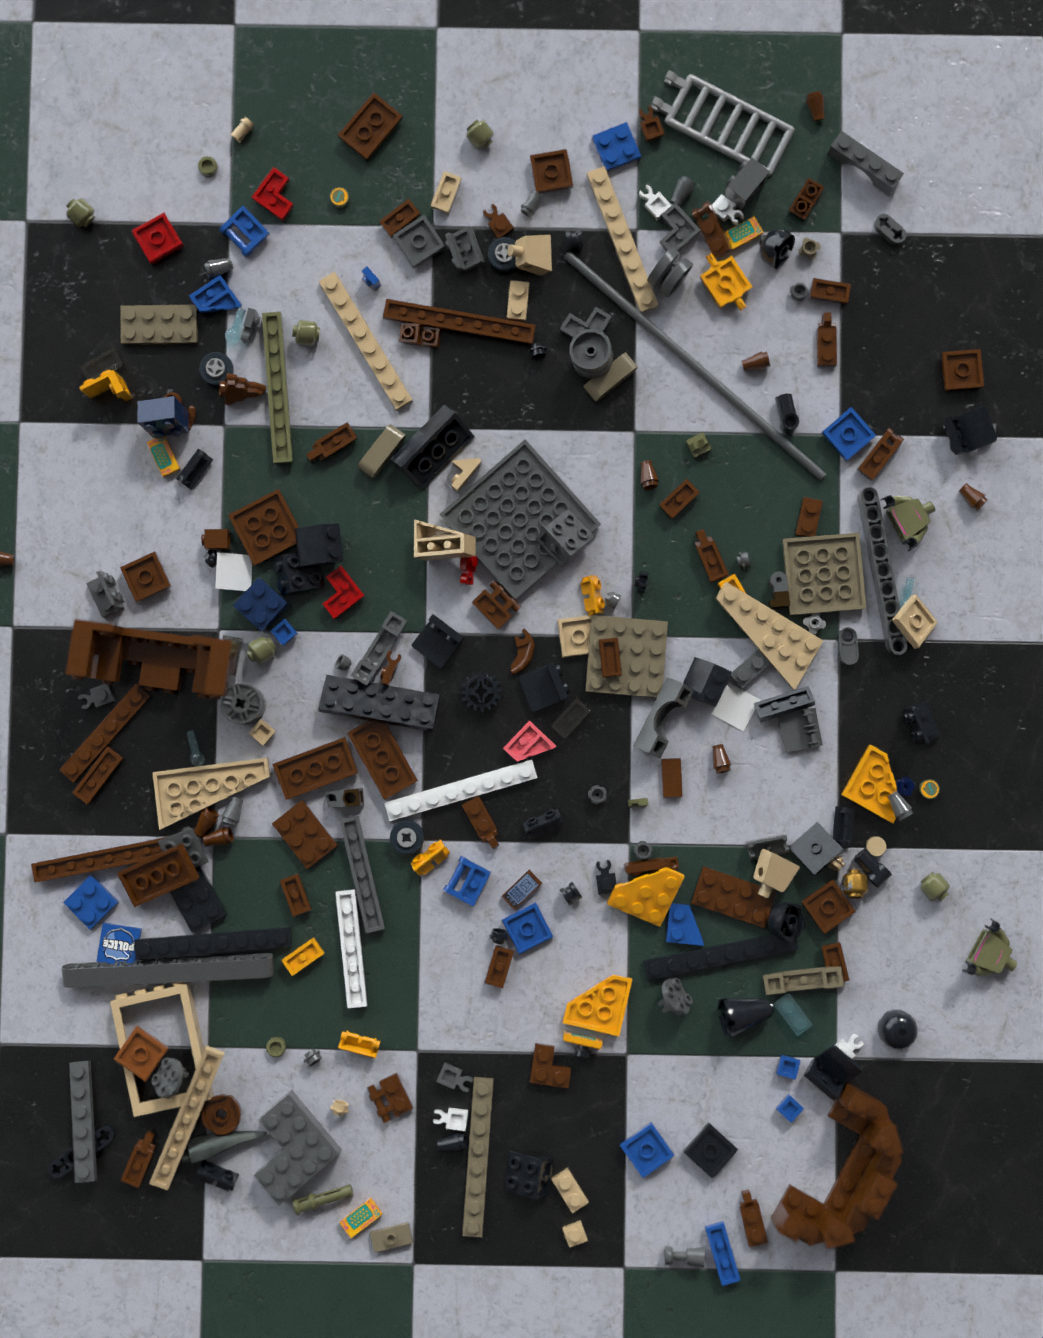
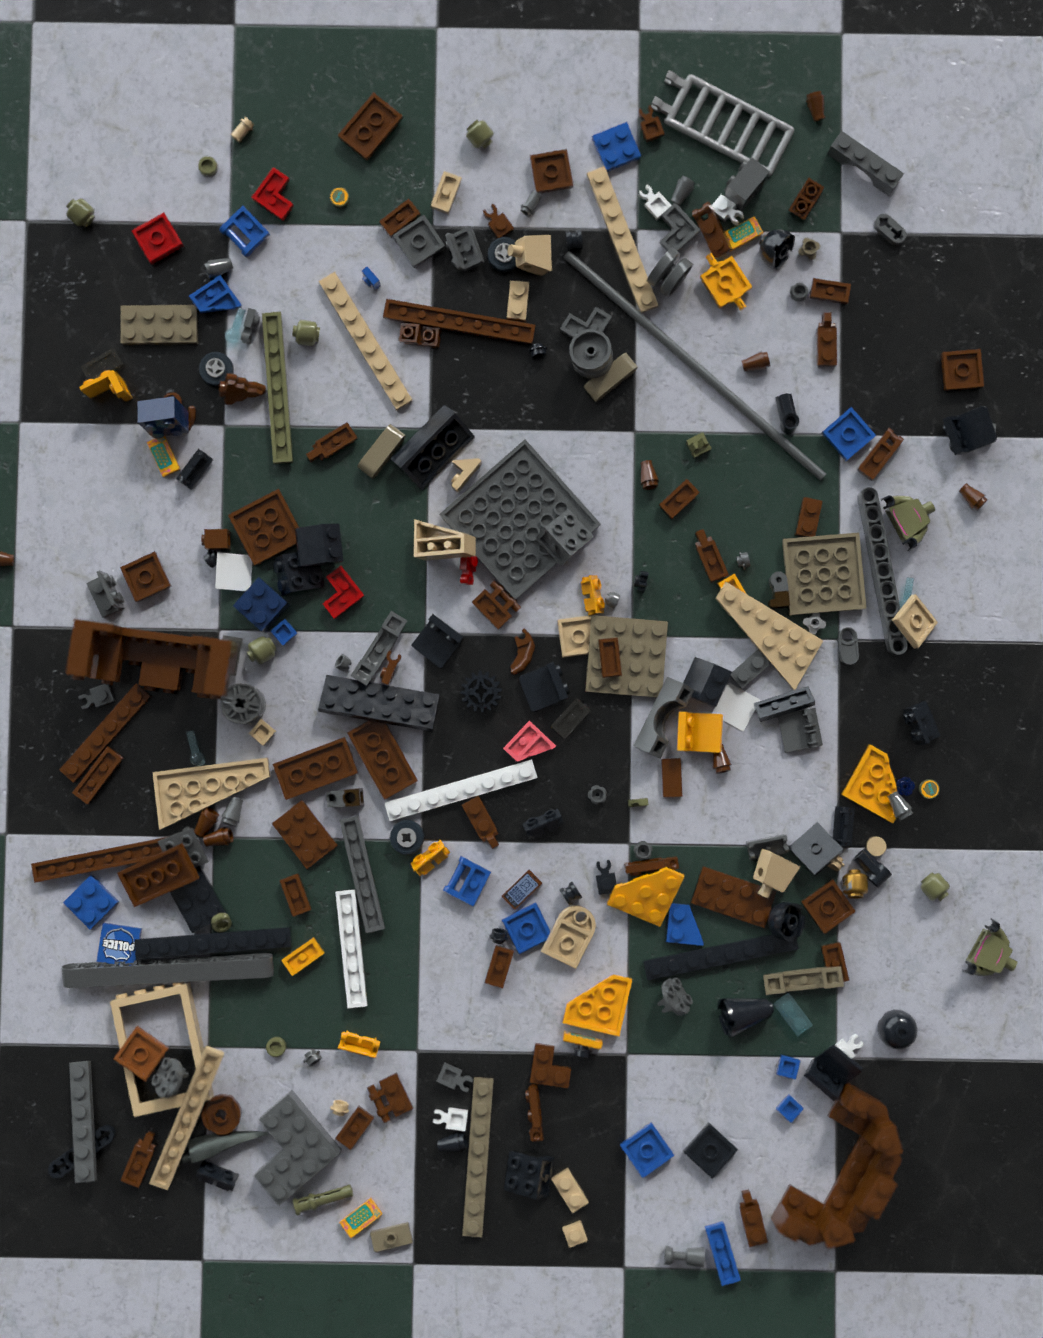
none -> olive tile [211,913,232,932]
none -> reddish brown plate [335,1105,374,1150]
none -> reddish brown hinge [526,1084,544,1141]
none -> tan tile [541,905,596,969]
none -> light orange bracket [677,712,723,753]

